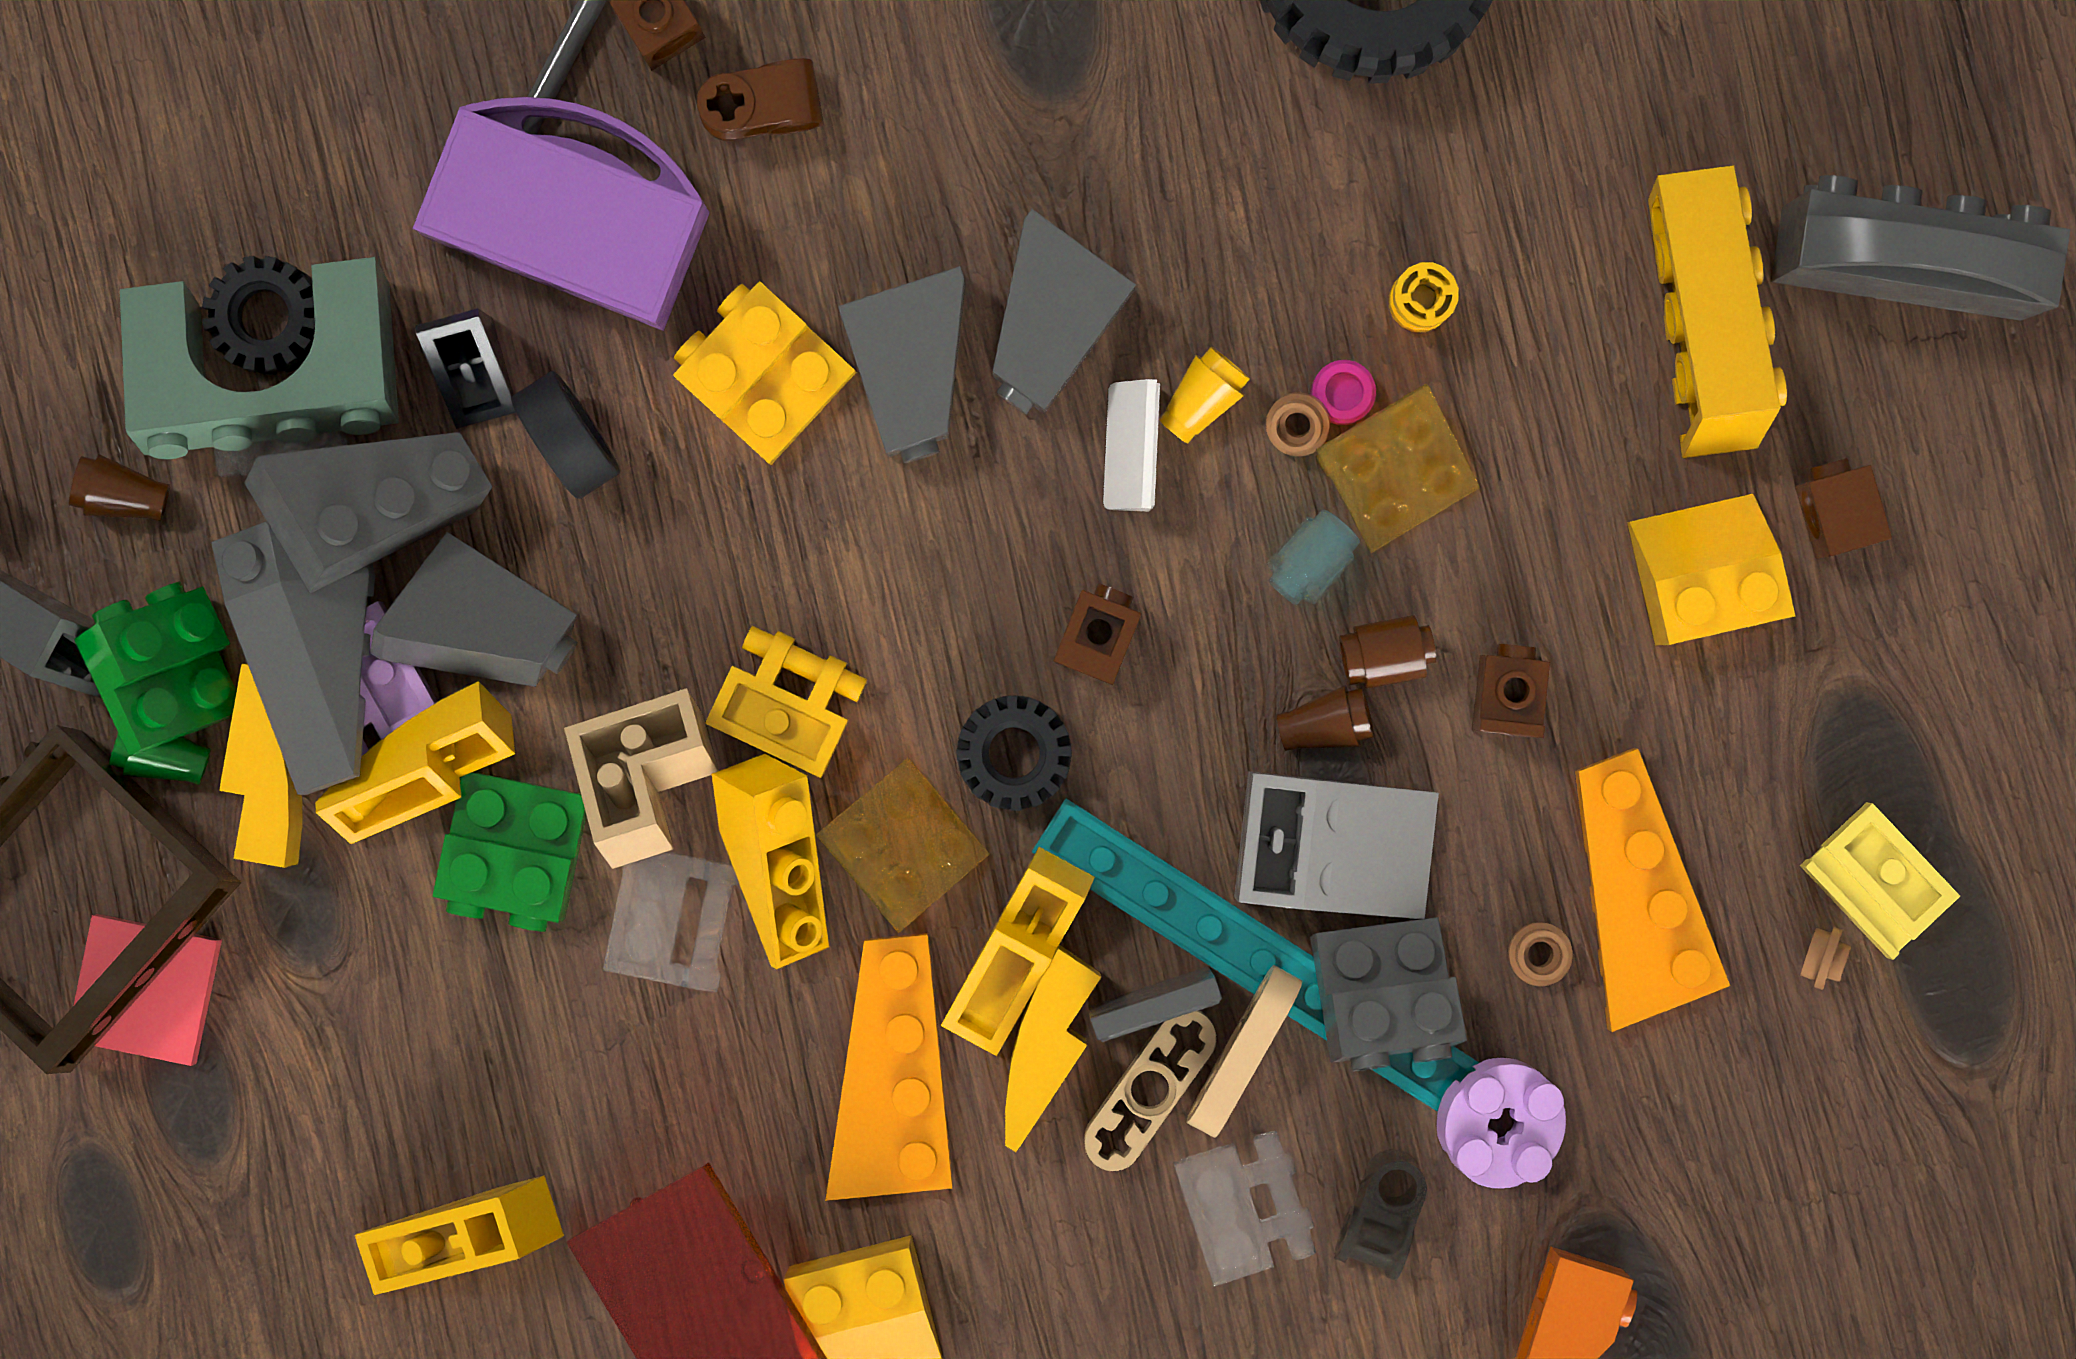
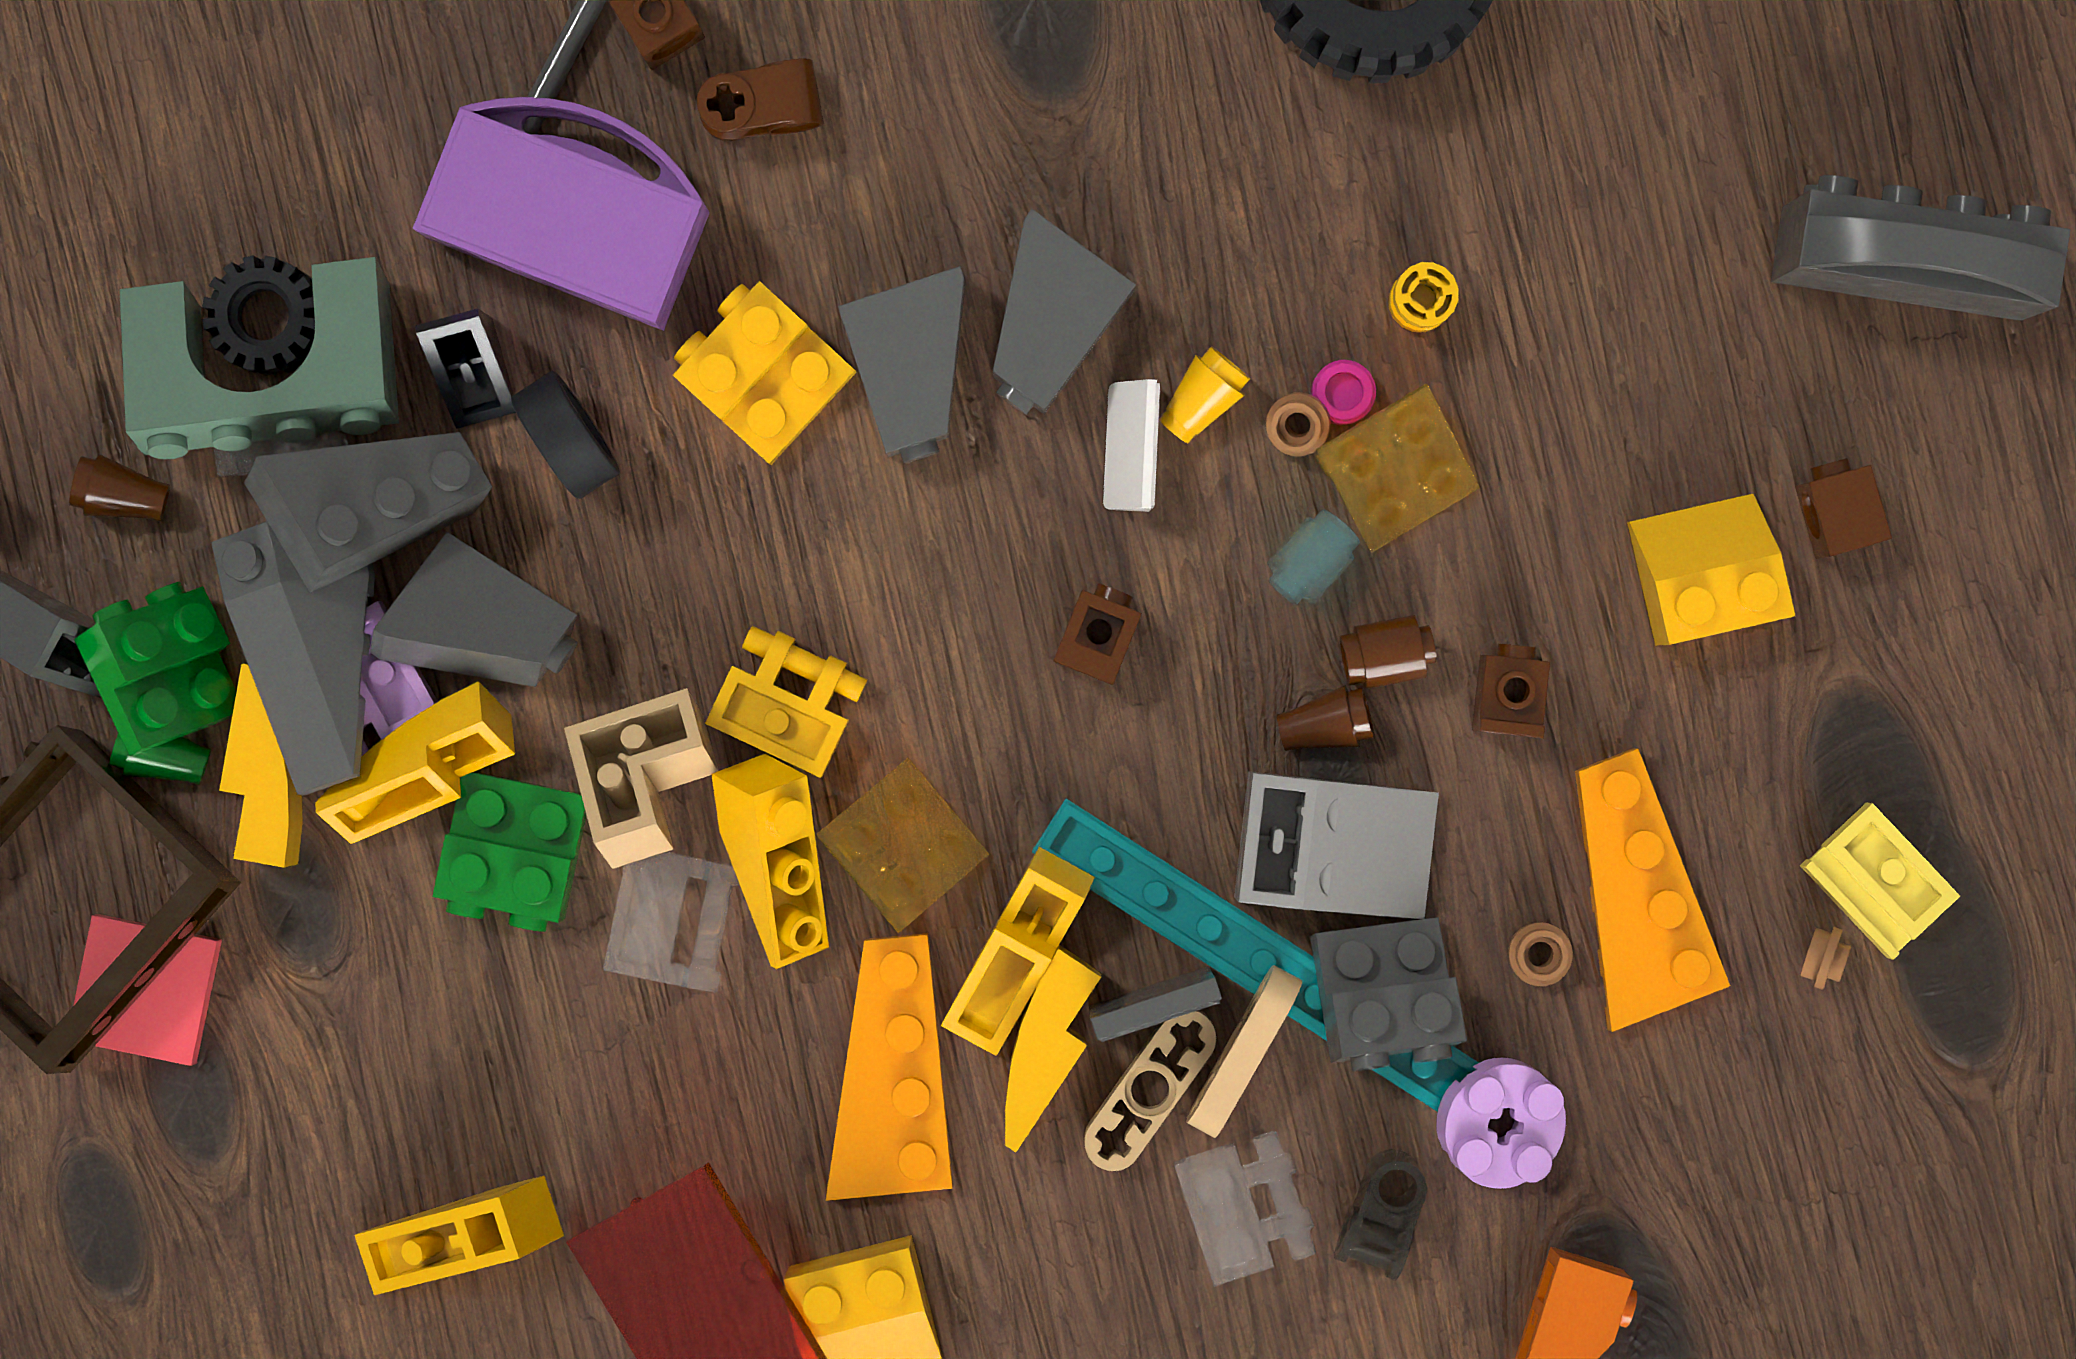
black tyre [956,695,1072,811] -> none
yellow wedge [1648,165,1787,458] -> none

